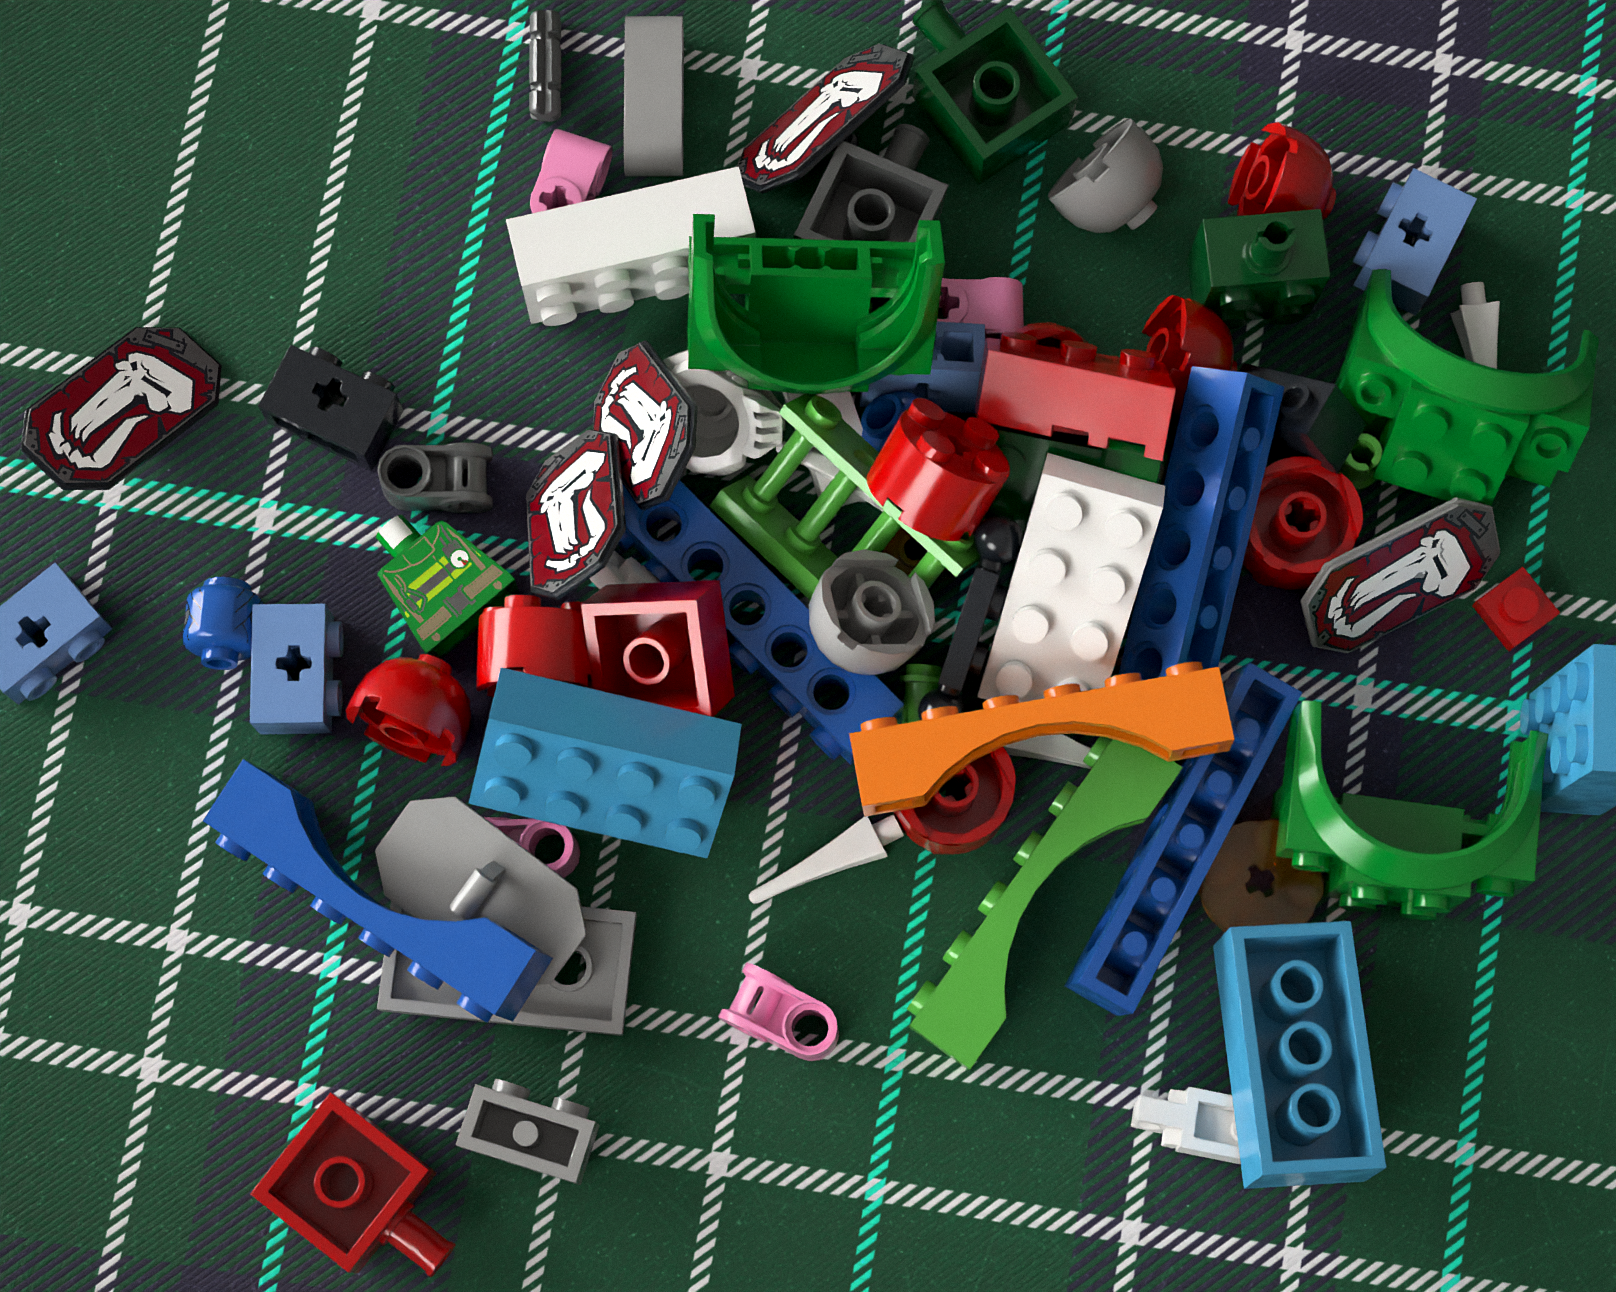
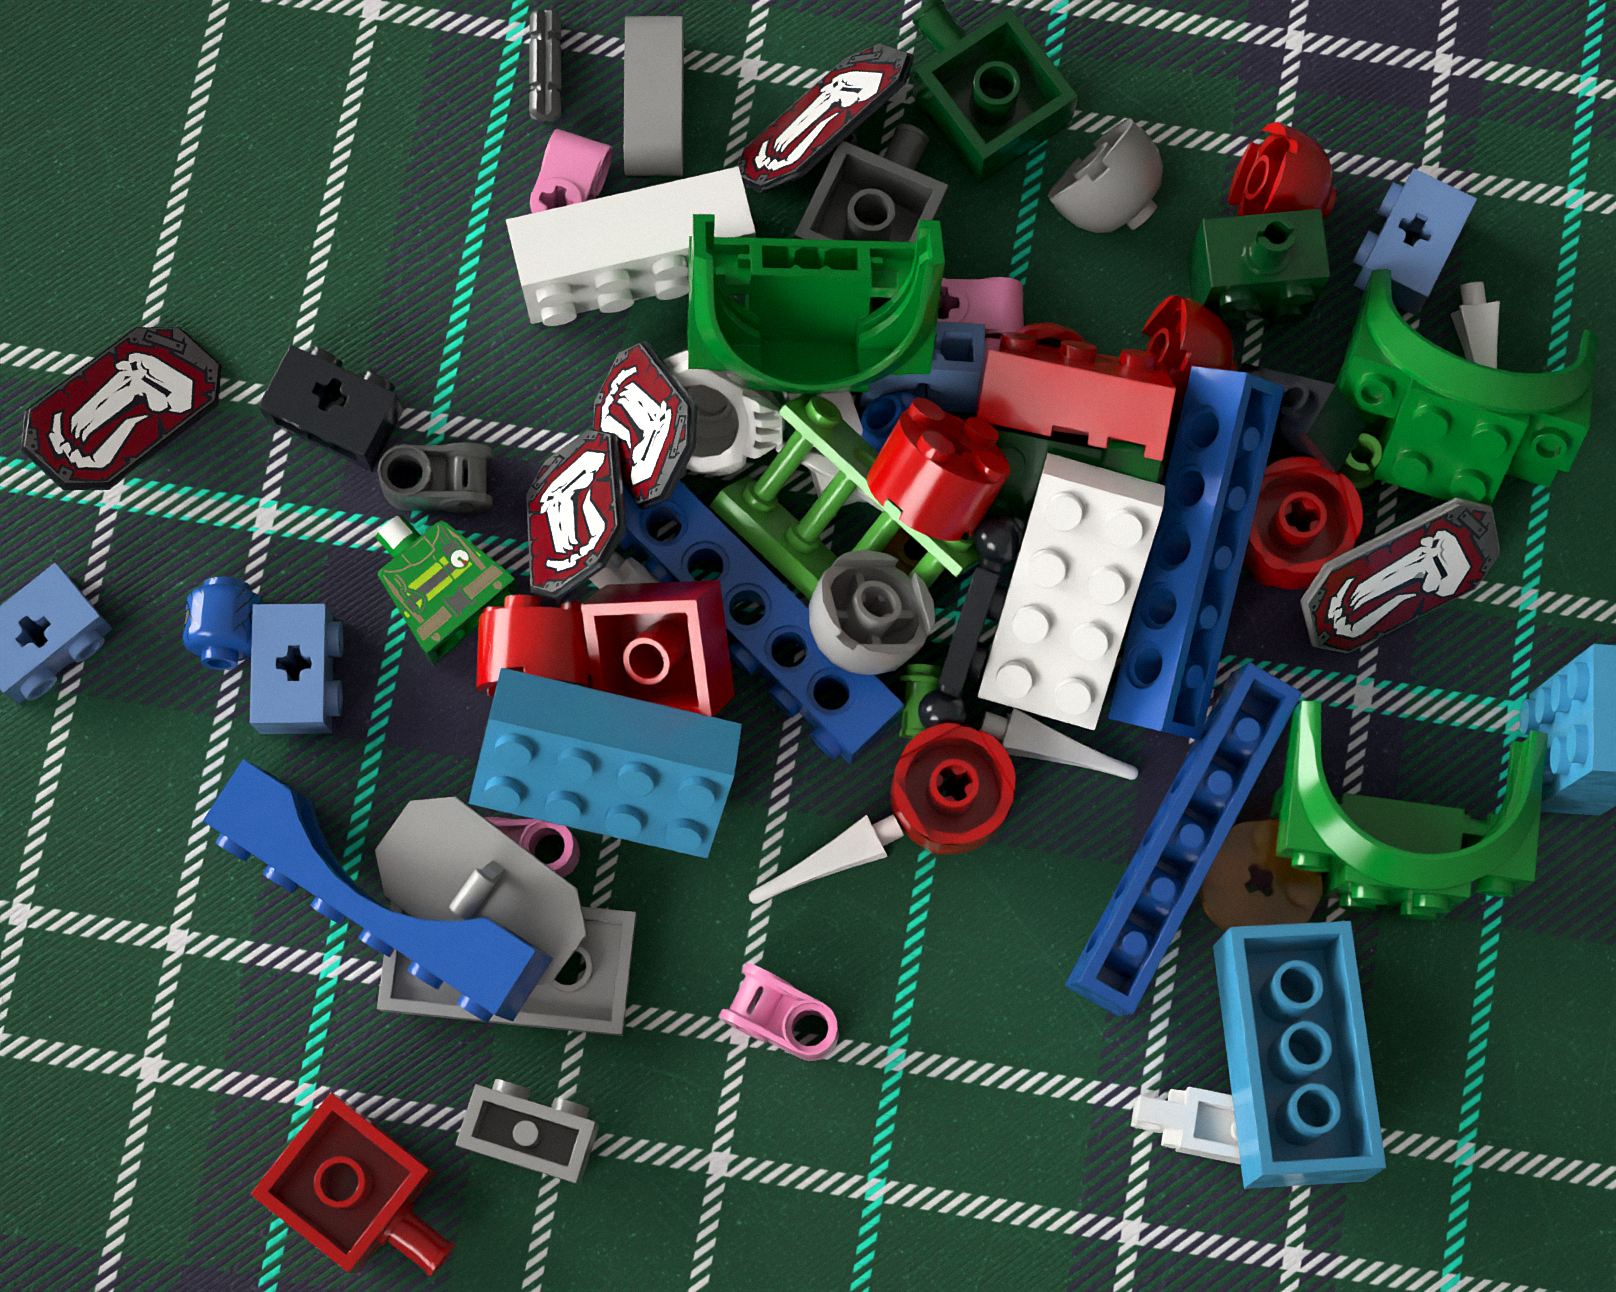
red cylinder [346,654,471,766] -> none
orange arch [849,662,1234,817] -> none
bright green arch [907,737,1183,1070] -> none
red plate [1472,567,1560,652] -> none

